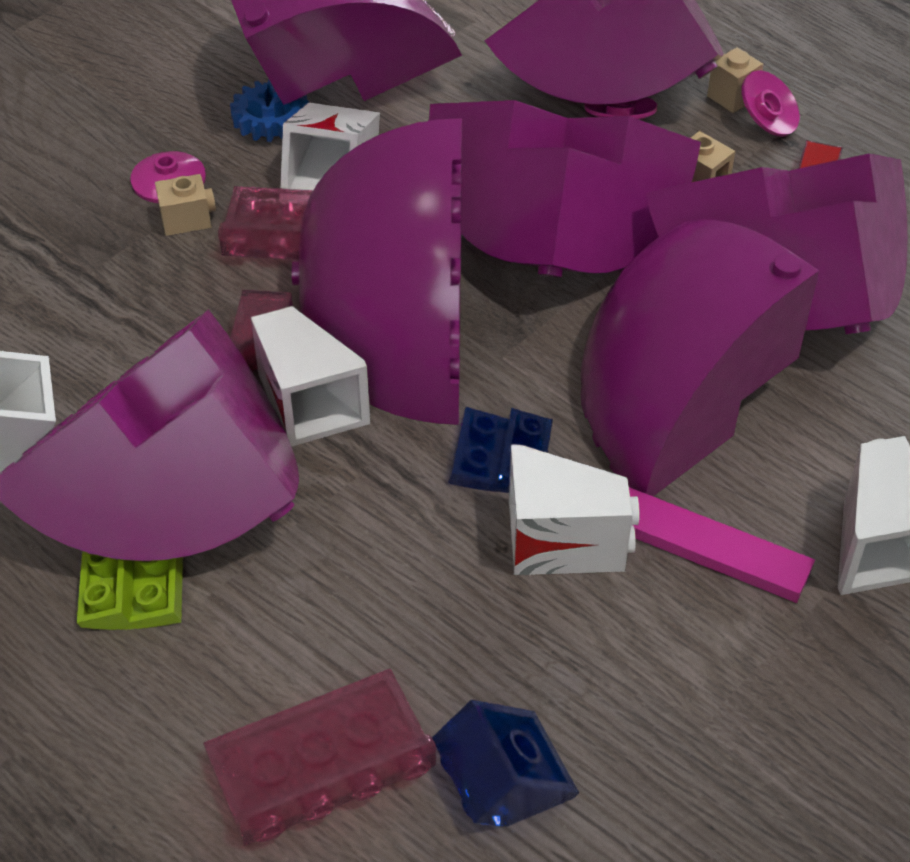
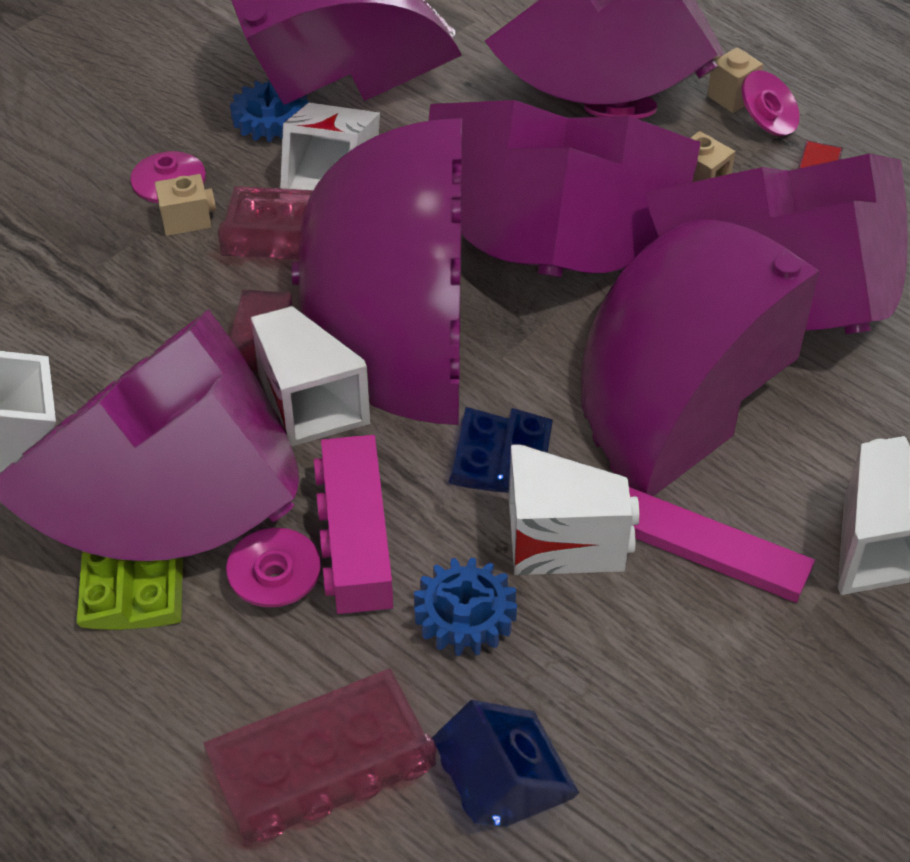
none -> dark pink dish [226,528,321,607]
none -> dark pink brick [314,434,394,614]
none -> blue gear [414,558,517,656]

